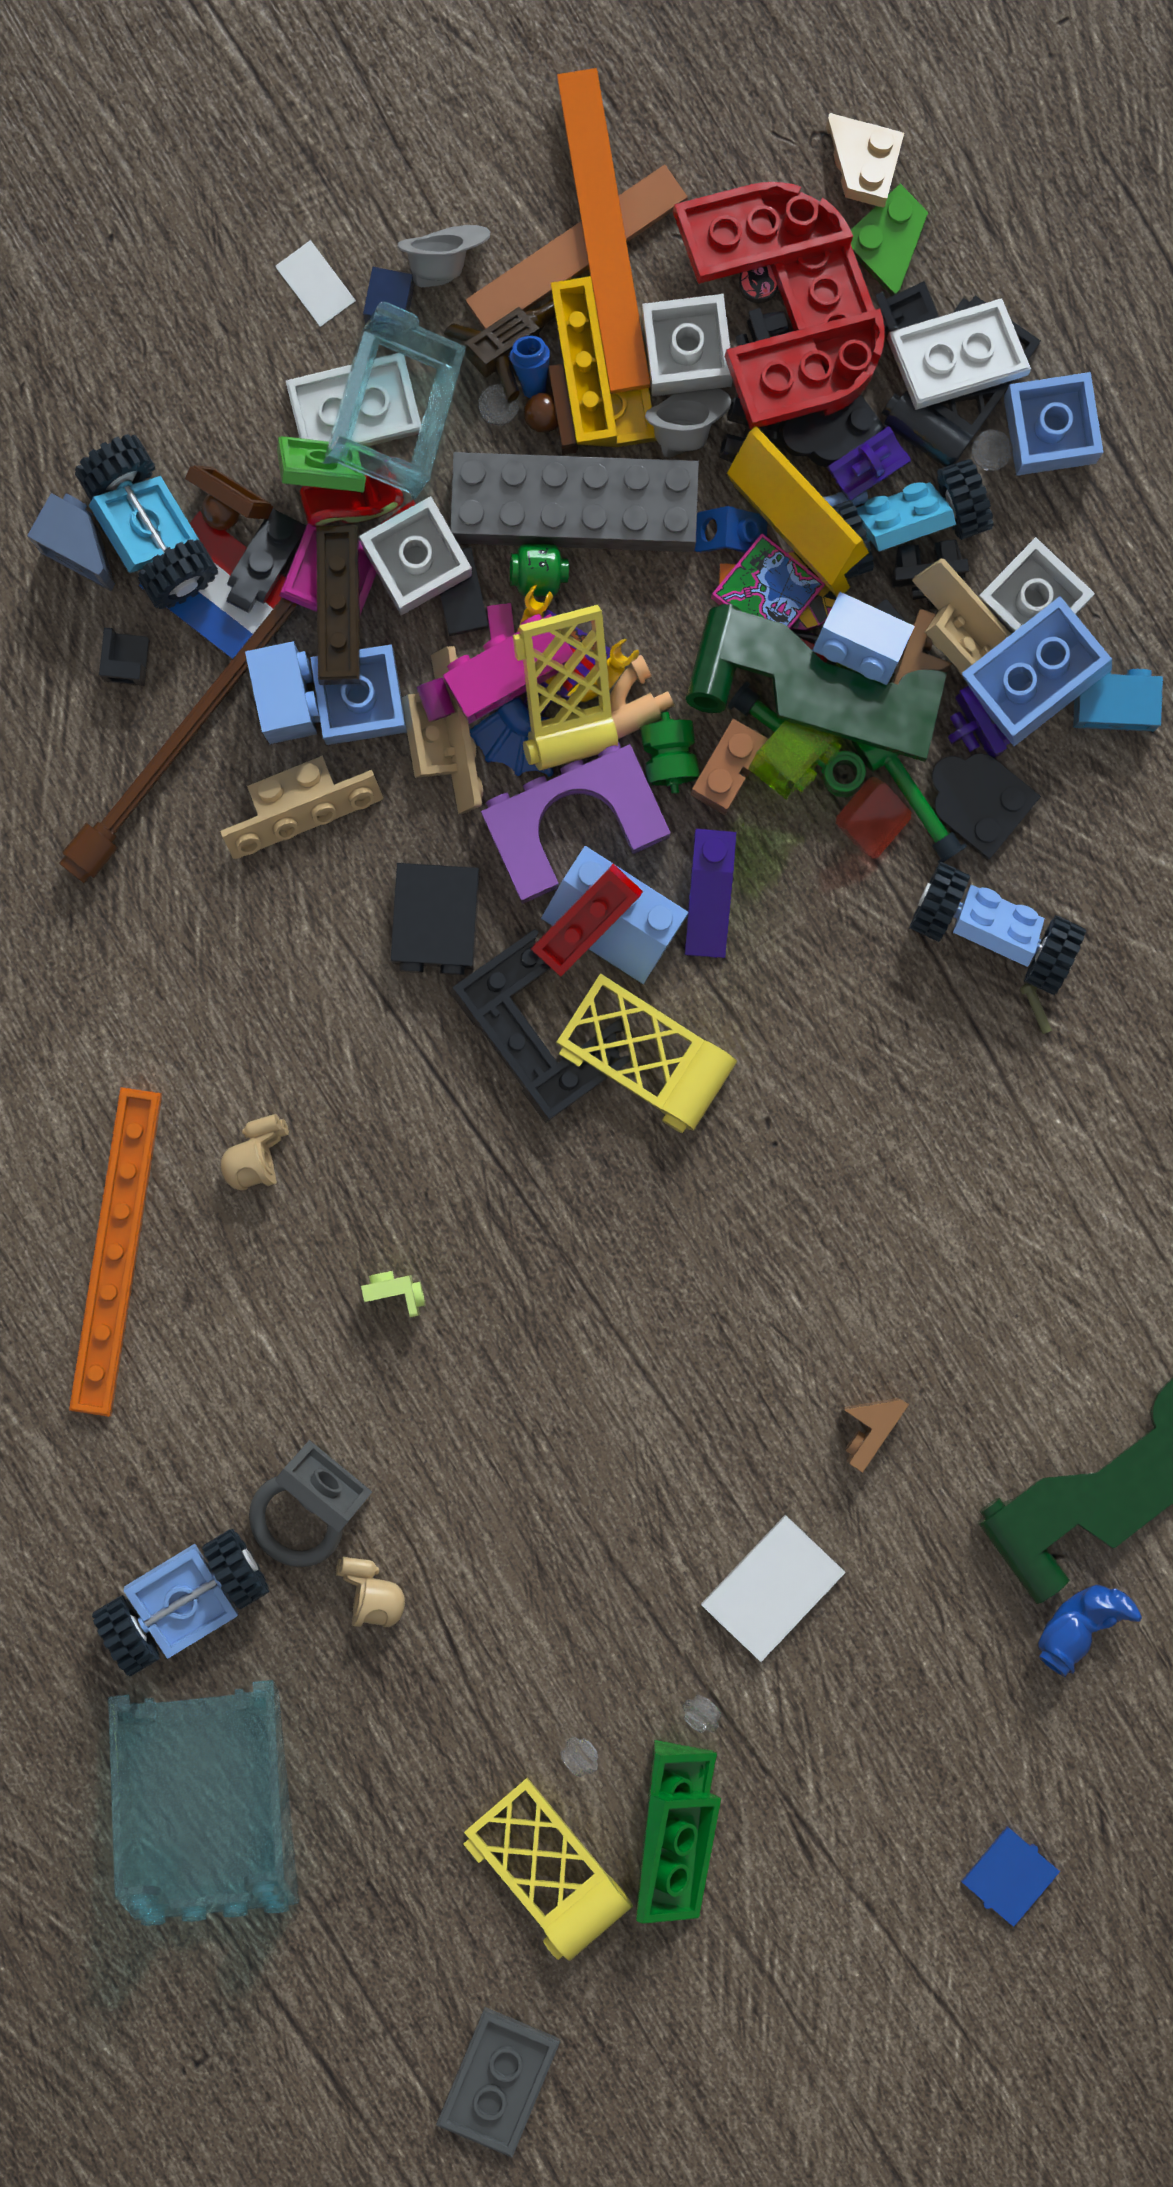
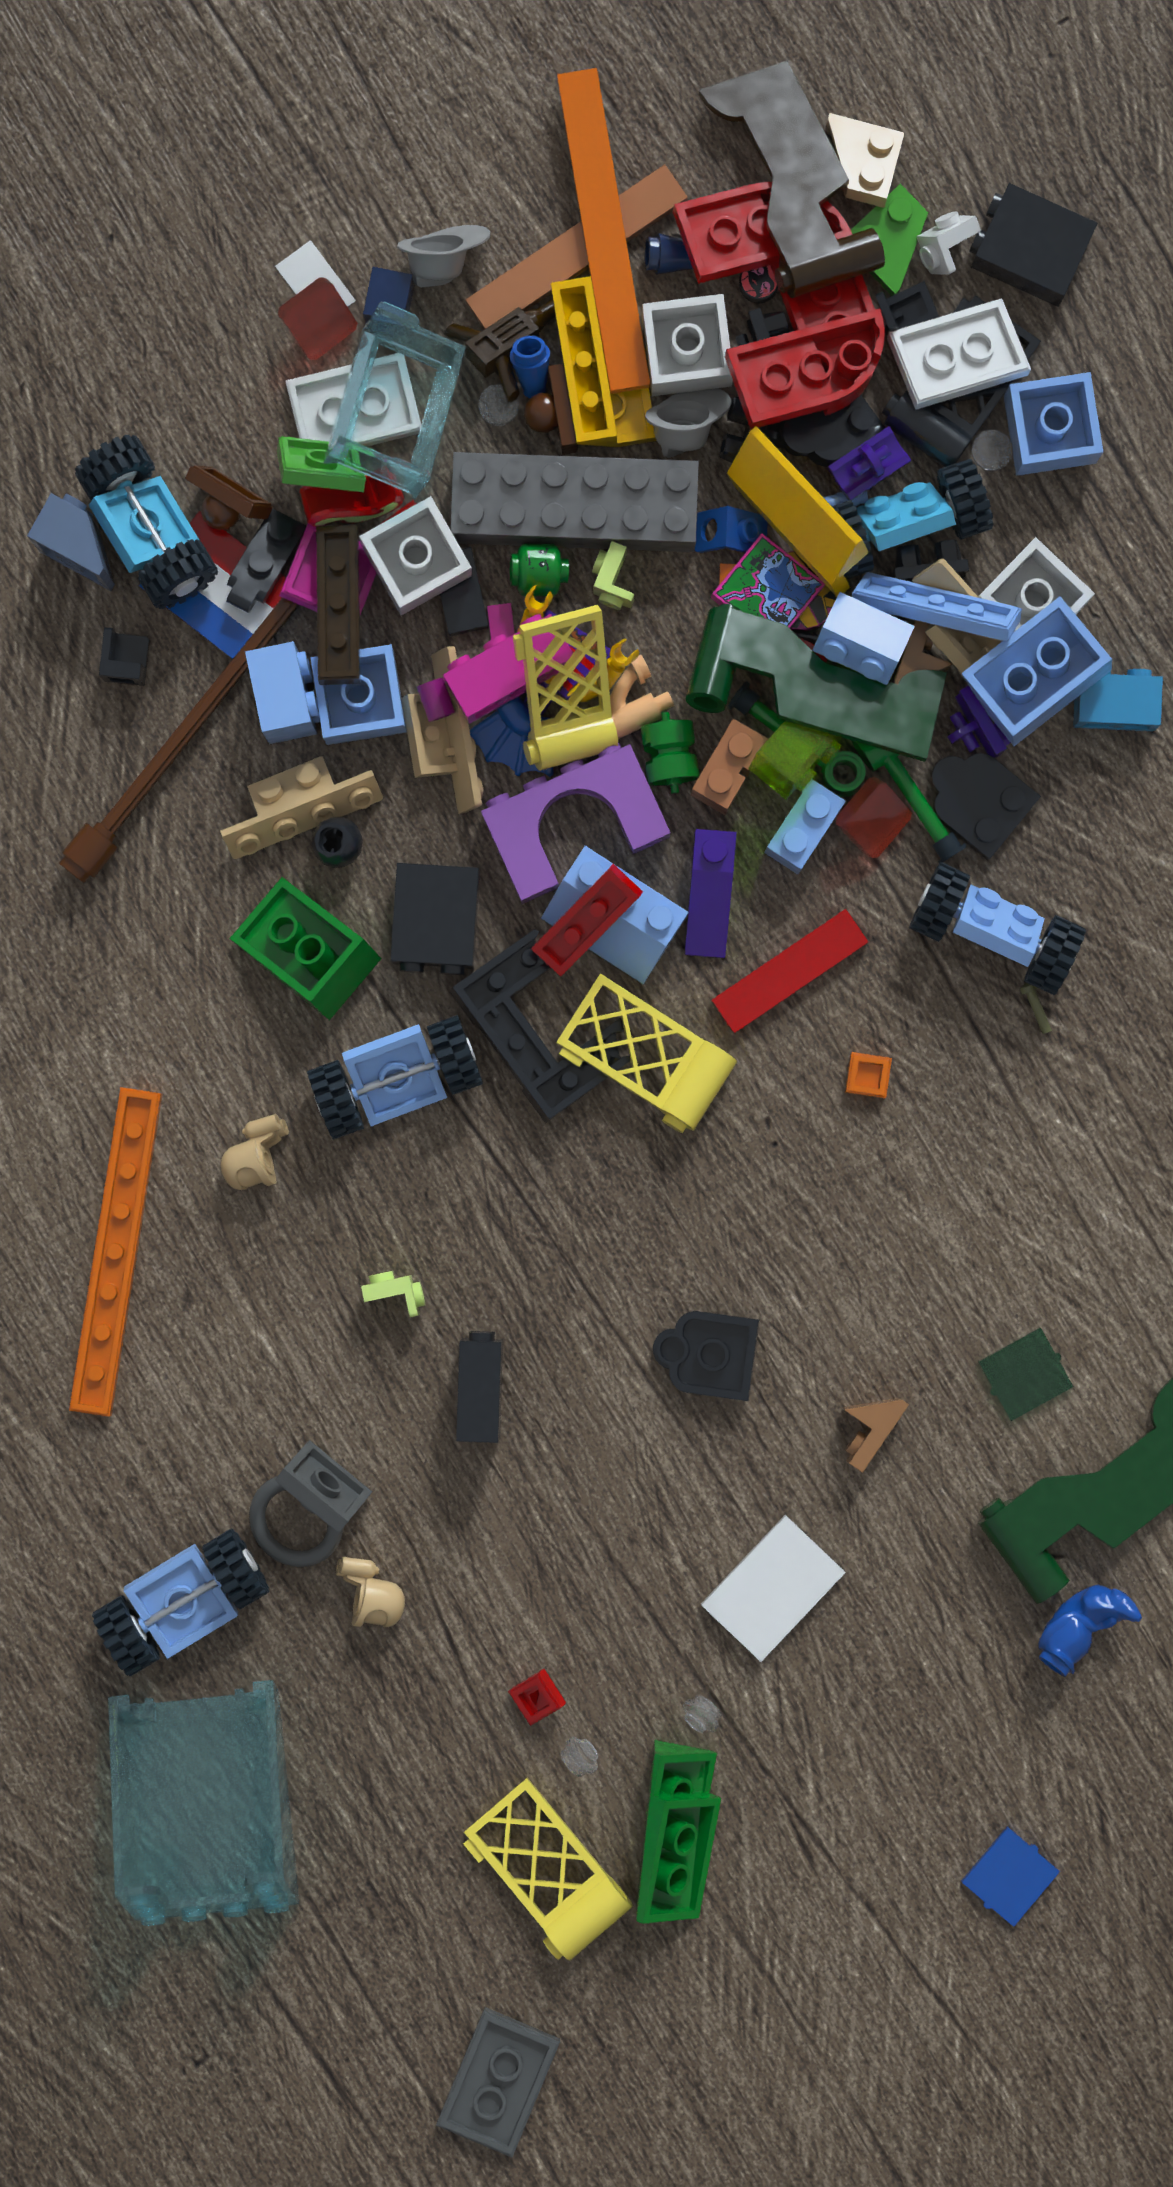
none -> green slope [229,877,382,1021]
none -> clear red piece [278,277,358,360]
none -> plate [307,1015,483,1140]
none -> black piece [311,817,363,868]
none -> black brick [456,1331,503,1443]
none -> red tile [508,1668,566,1726]
none -> yellowish green bracket [592,541,634,610]
none -> dark blue cone [644,233,693,275]
none -> black plate [653,1311,760,1401]
none -> door [699,61,885,298]
none -> red tile [711,909,869,1034]
none -> light blue brick [764,779,846,874]
none -> orange tile [845,1052,892,1099]
none -> light blue tile [852,572,1022,642]
none -> white bracket [916,211,981,275]
none -> black brick [969,183,1098,307]
none -> clear green piece [978,1327,1074,1421]

